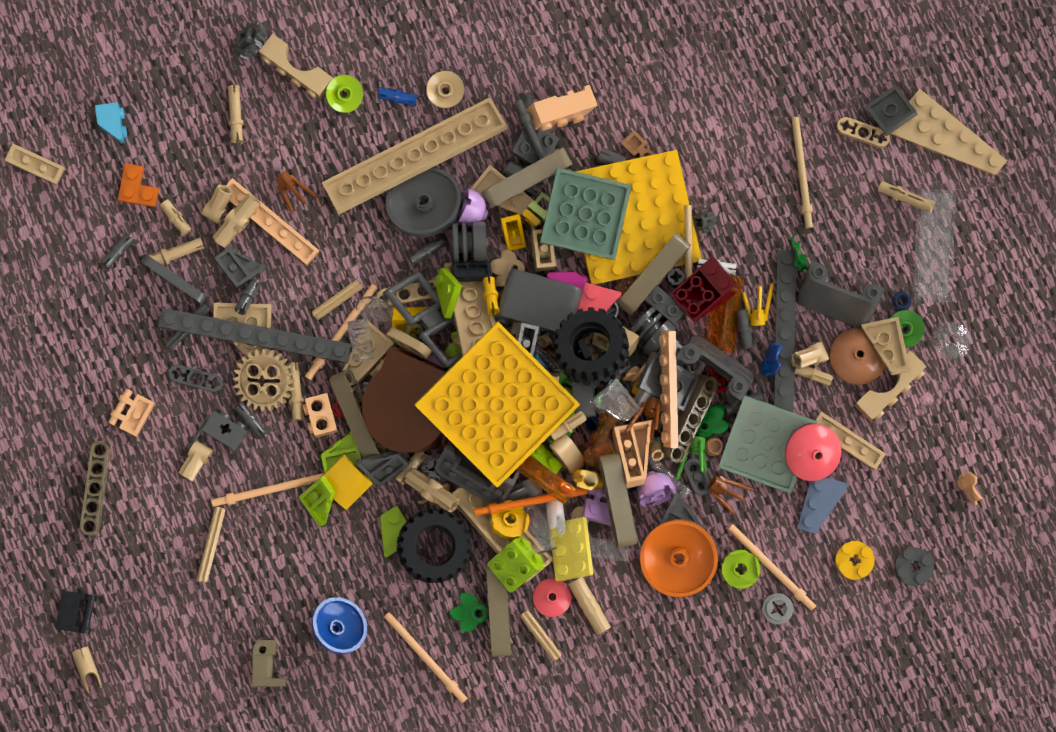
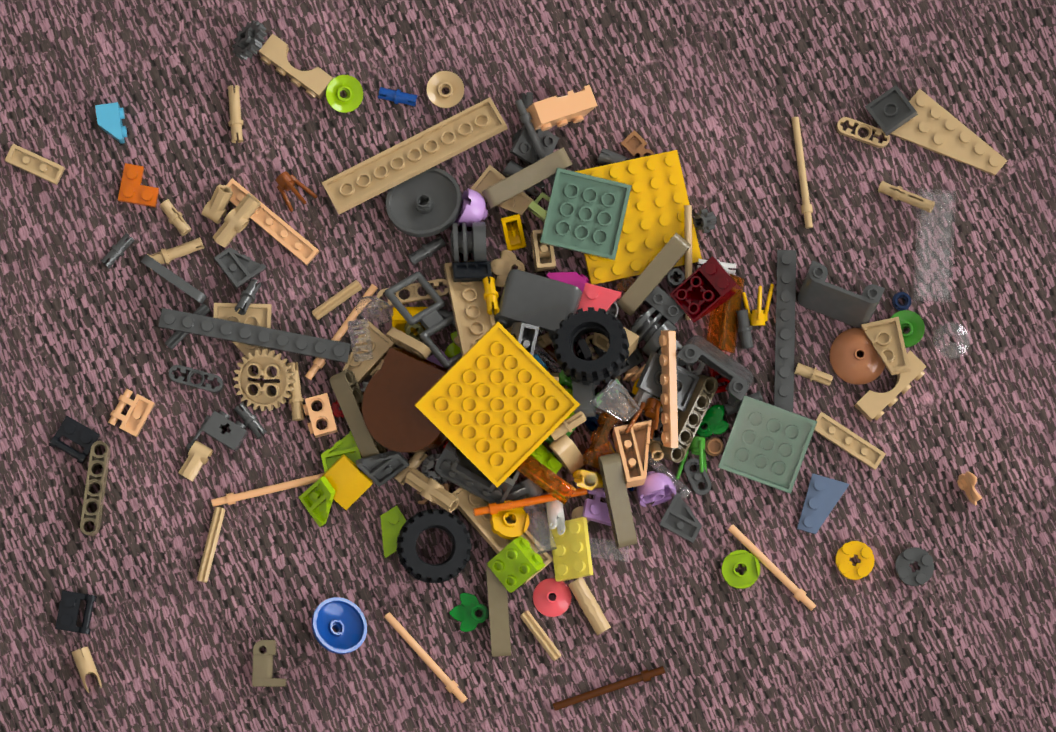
lime wing [435,268,462,319] -> none
yellow tile [522,209,541,229] -> none
orange dish [640,519,718,597] -> none
dark orange plant [708,475,754,515] -> none
blue plate [760,341,782,376] -> none
light grey gear [762,593,793,625] -> none
coral dish [785,424,842,481] -> none
green plate [791,235,808,272] -> none
tan piece [791,342,830,369] -> none
none -> black plate [49,416,101,464]
none -> reddish brown bar [553,666,665,711]

